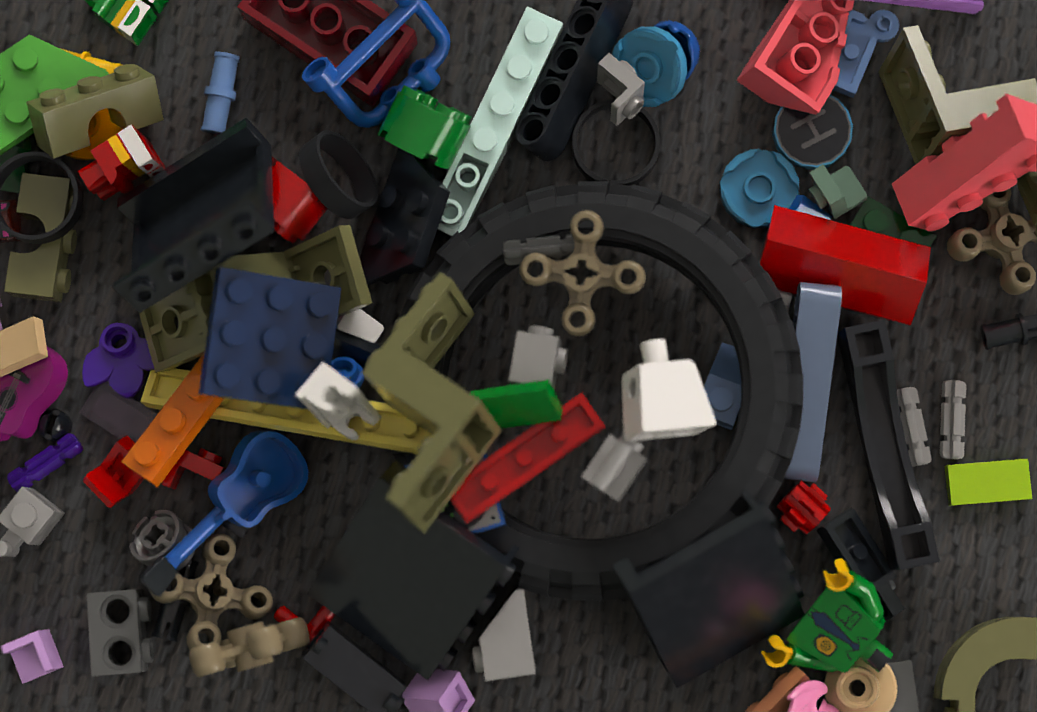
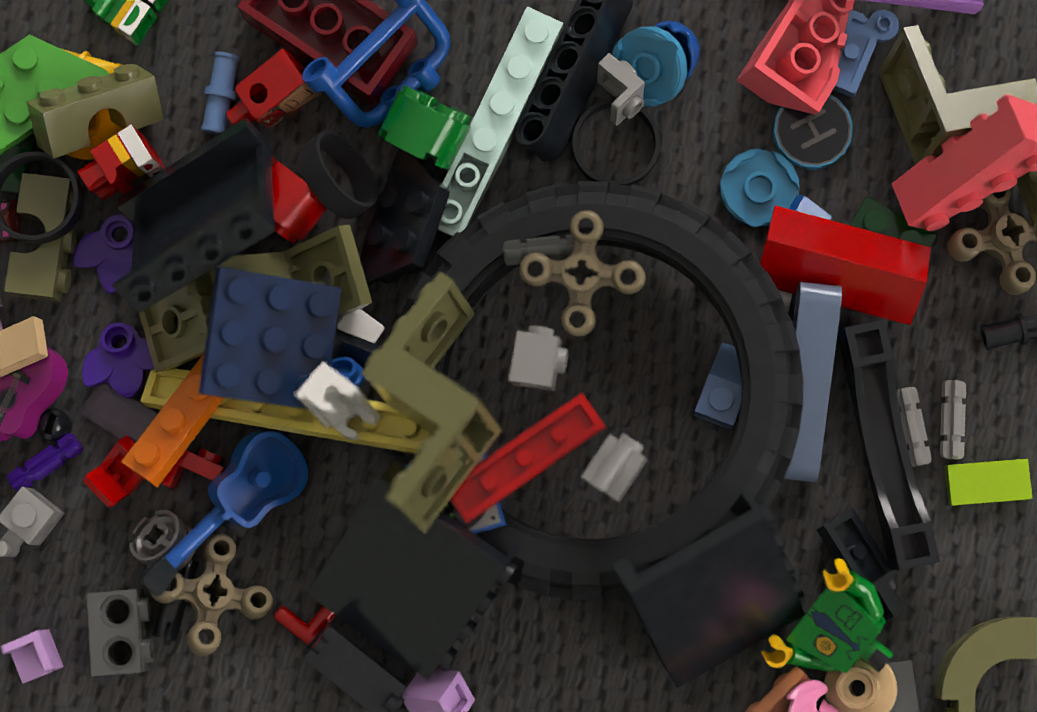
dark tan gear [189,617,310,677] -> none
green tile [470,379,563,429] -> none
light grey slope [473,589,536,681] -> none
white torso [622,339,716,442] -> none
red gear [776,480,831,535] -> none
sand green bracket [808,164,868,219] -> none
none -> dark purple plate [73,214,134,294]
none -> red torso [226,49,323,128]

